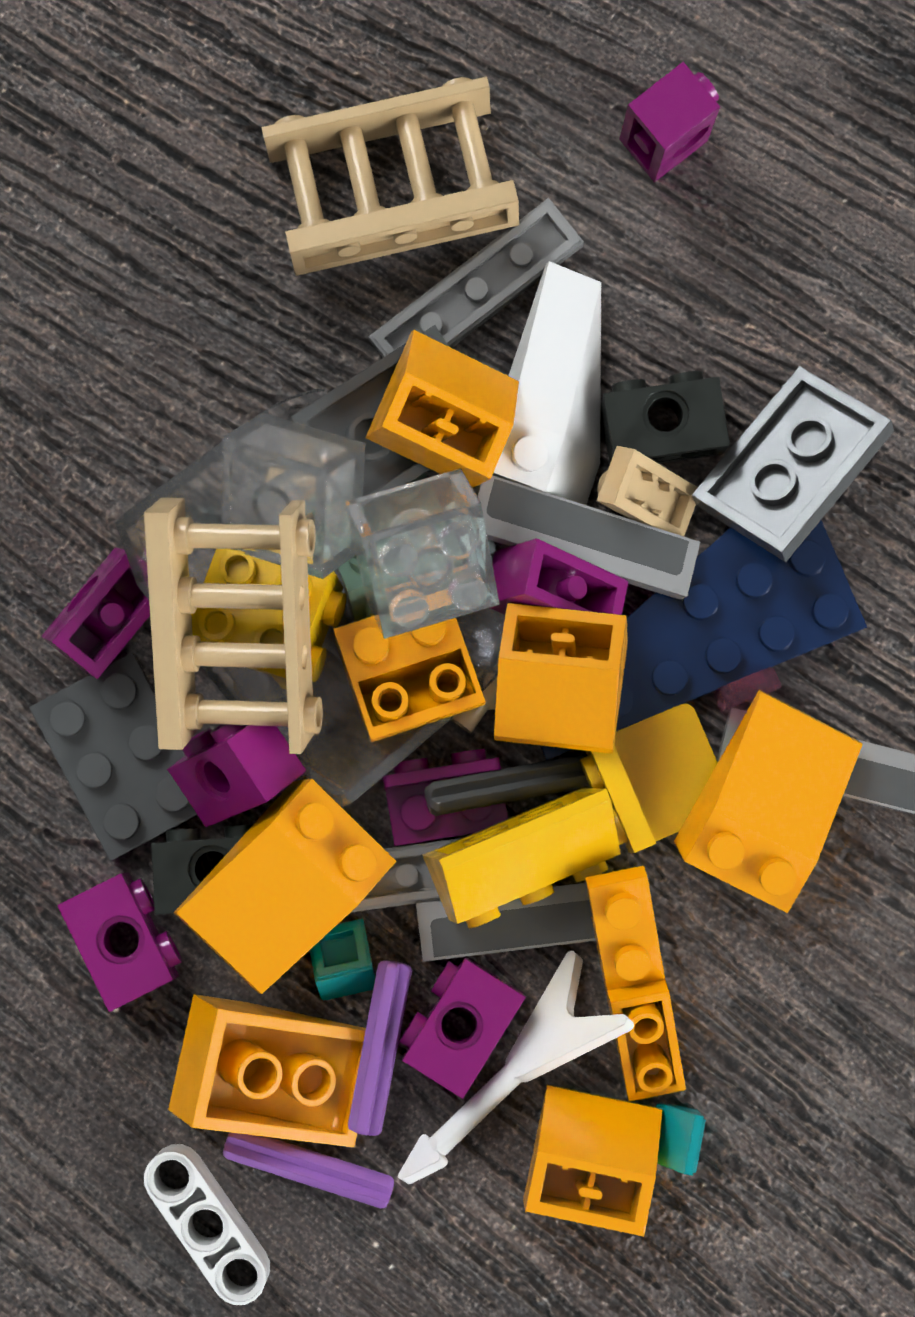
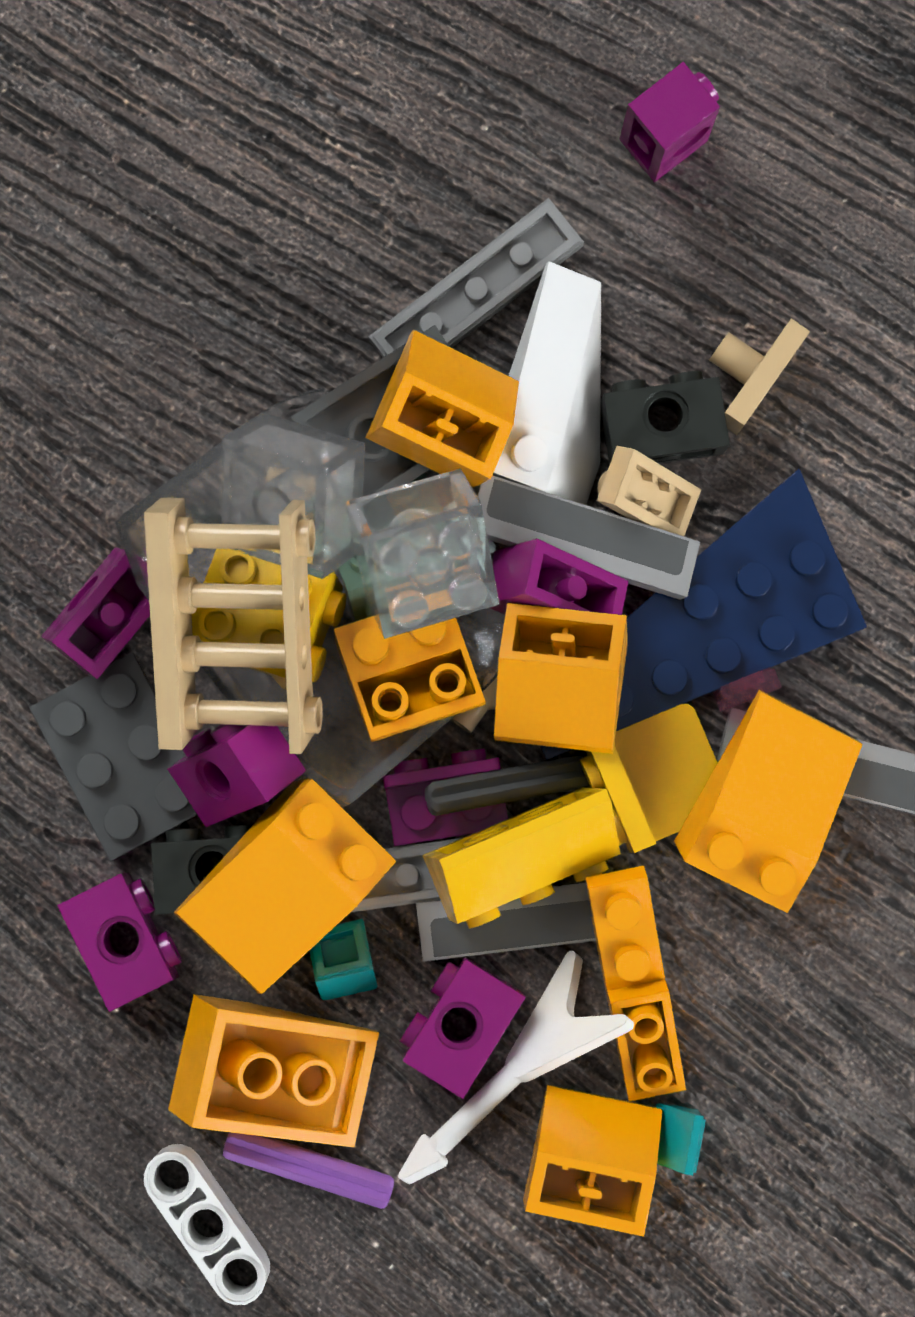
tan fence [261,77,519,276] -> none
medium lavender axle [348,960,412,1136] -> none
plate [692,366,894,563] -> none
none -> tan tile [709,318,810,435]

